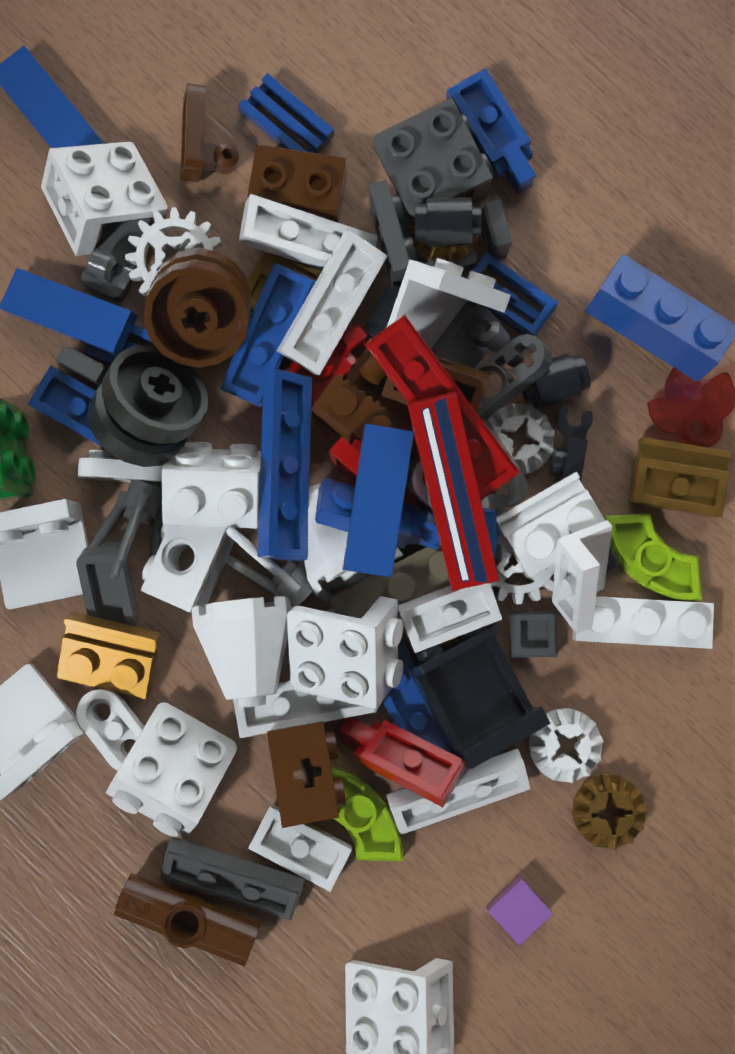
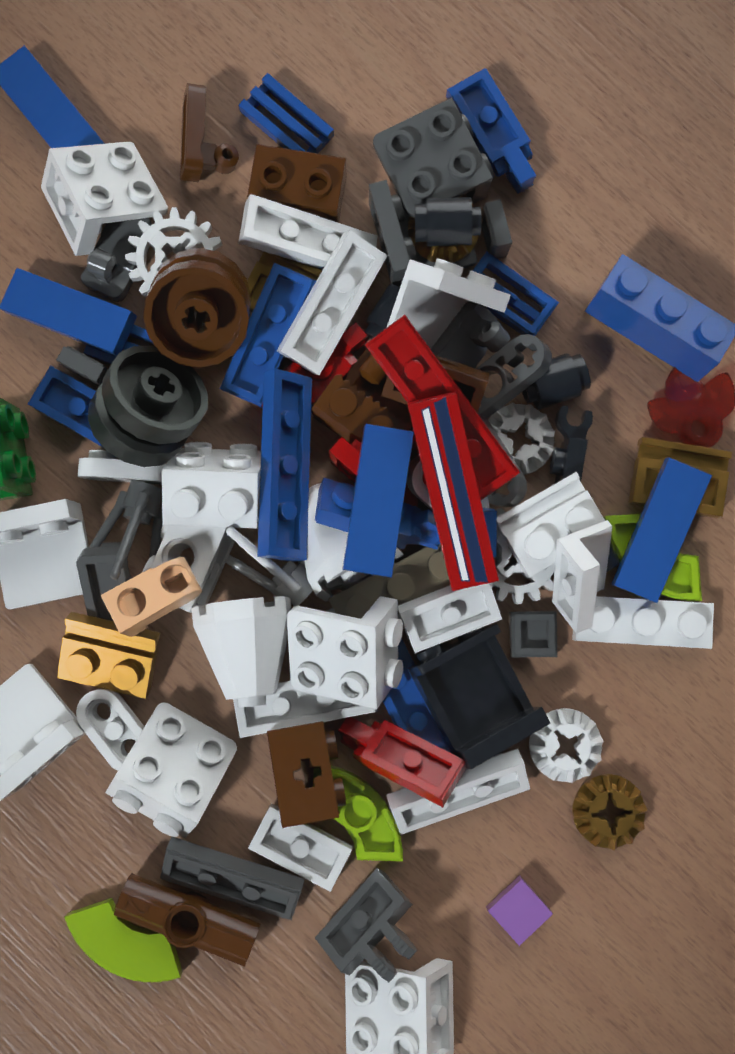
none -> lime tile [64,898,183,982]
none -> light nougat leg [101,557,202,637]
none -> dark grey hinge [315,868,417,983]
none -> blue tile [611,457,712,603]

